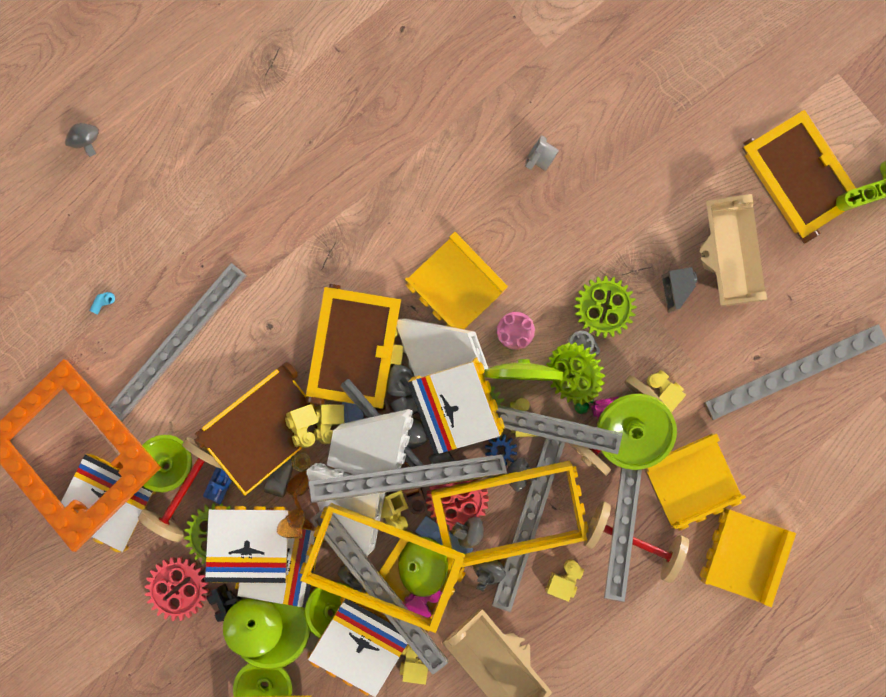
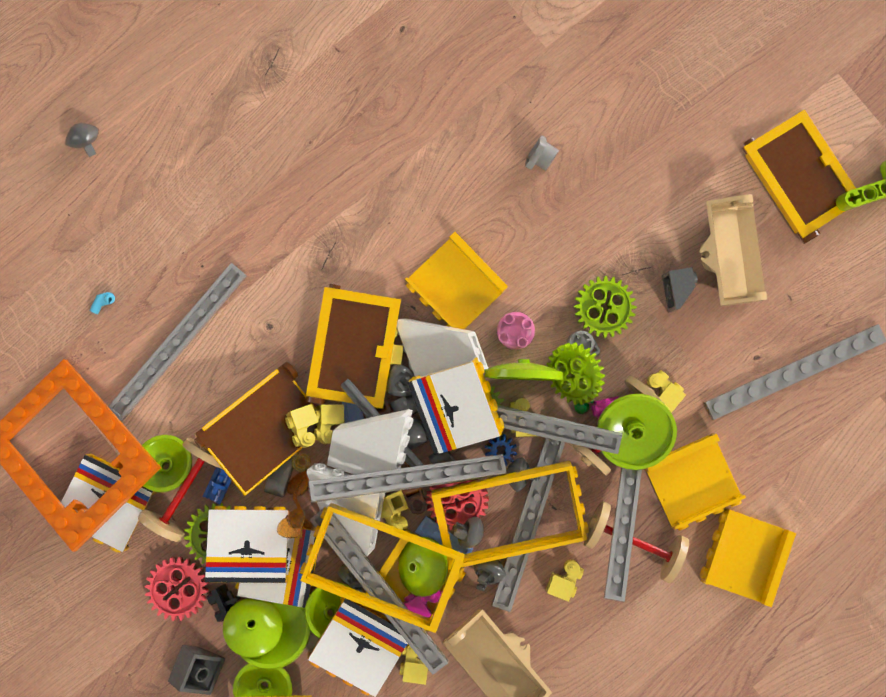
none -> dark grey slope [168,645,225,695]

